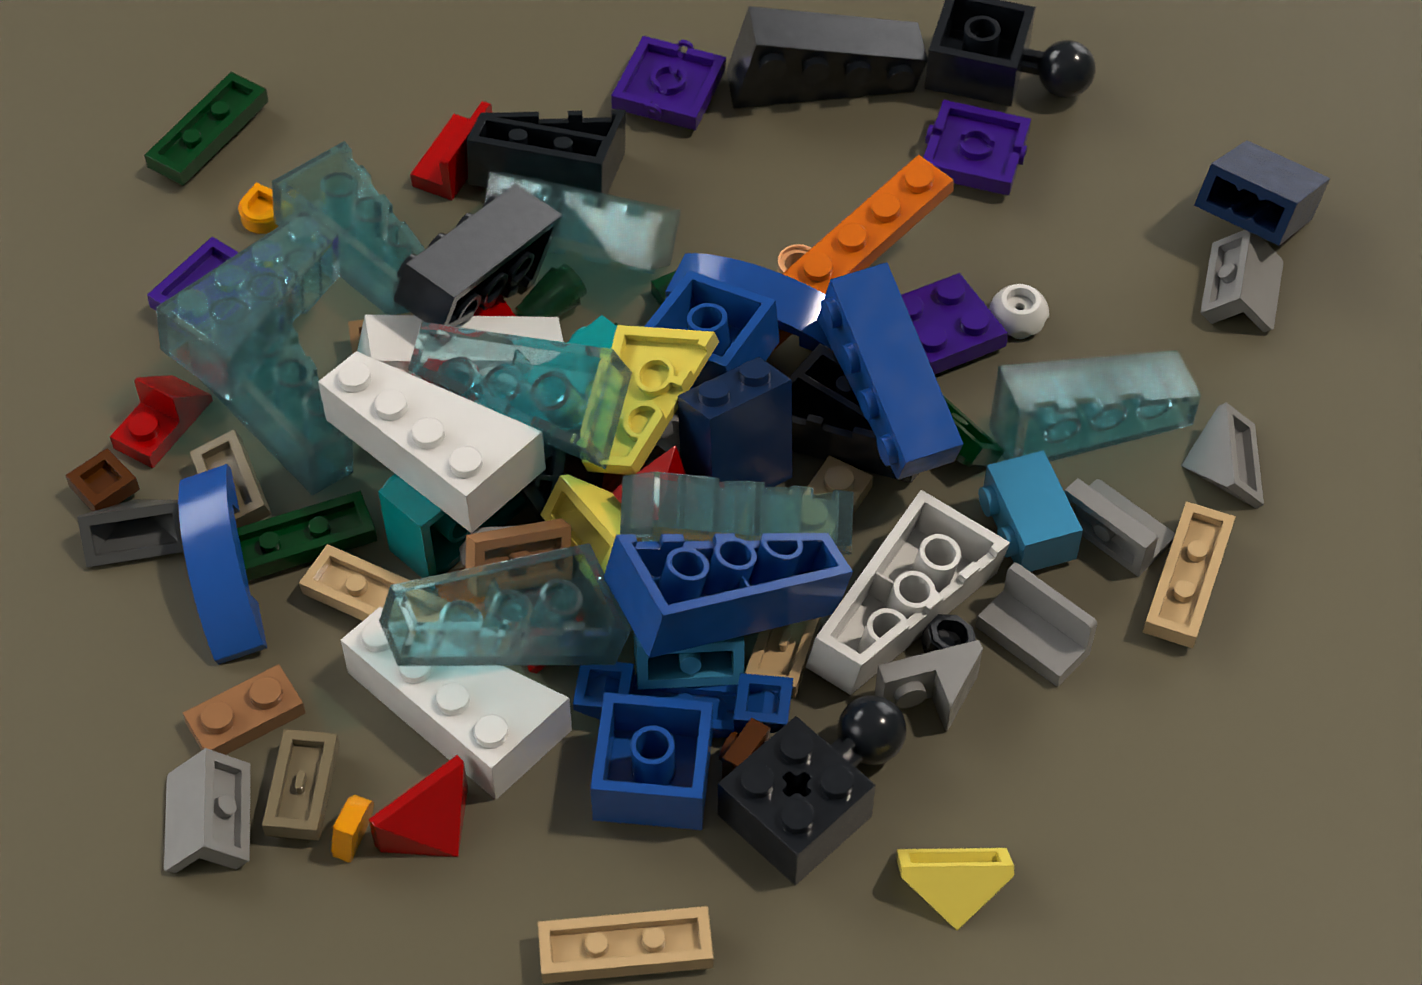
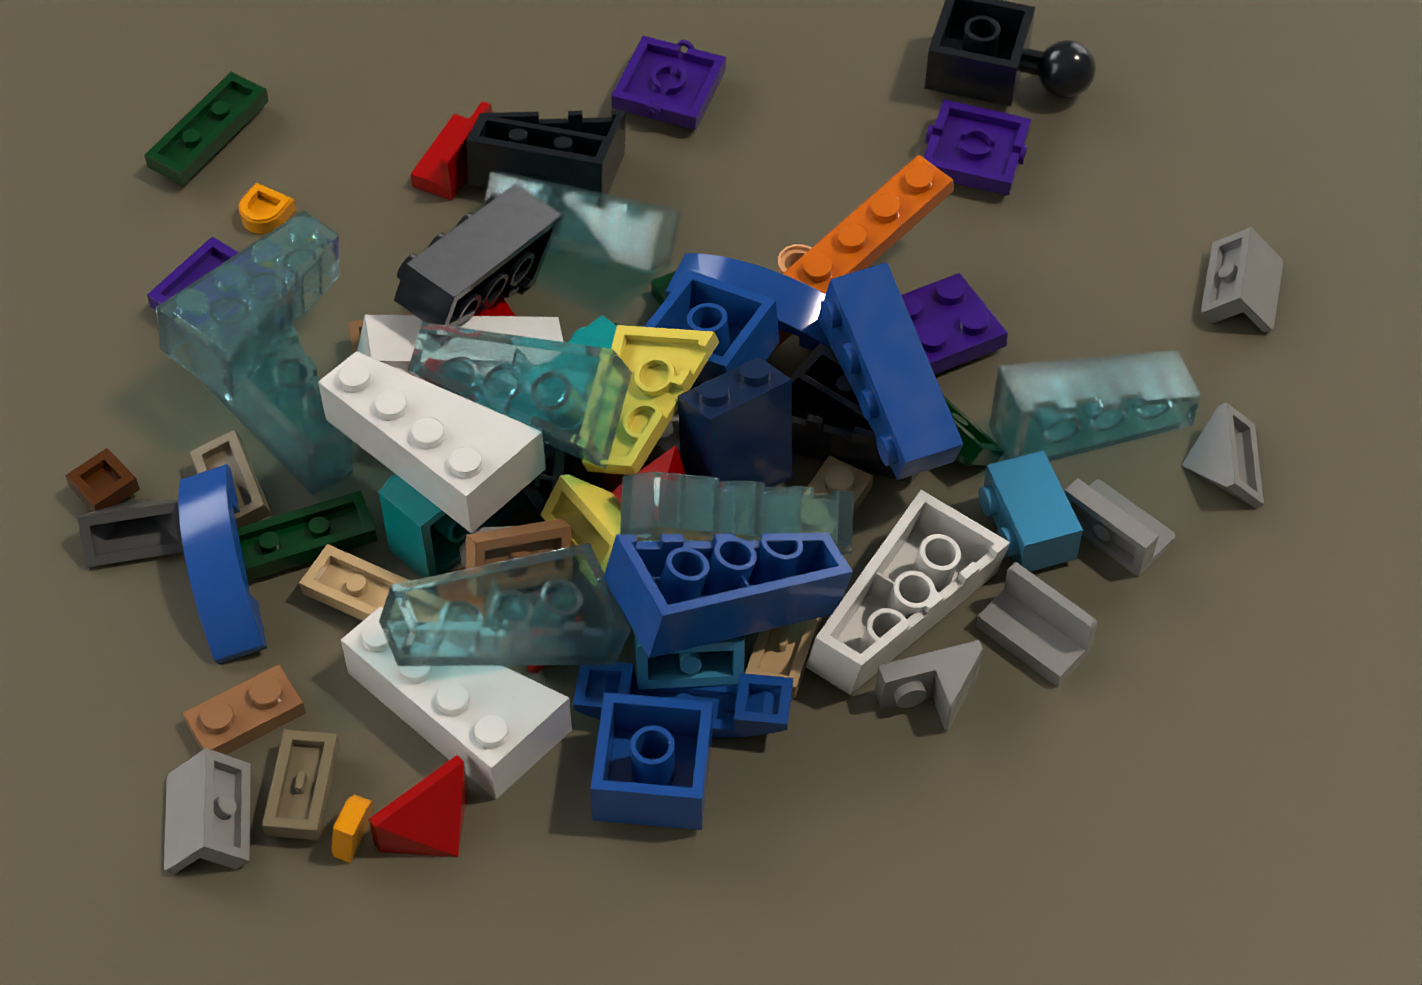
red slope [110,375,213,469] -> none
clear light blue wedge [272,141,425,315] -> none
clear green cone [514,264,587,317] -> none
tan plate [538,906,714,984] -> none
black brick [717,695,907,886] -> none
reddish brown plate [719,717,770,779] -> none
black wedge [726,6,928,109] -> none
light yellow slope [896,848,1014,931] -> none
black tile [921,614,976,653] -> none
white plate [989,284,1049,339] -> none
tan plate [1143,501,1236,649] -> none
dark blue brick [1194,140,1330,245] -> none

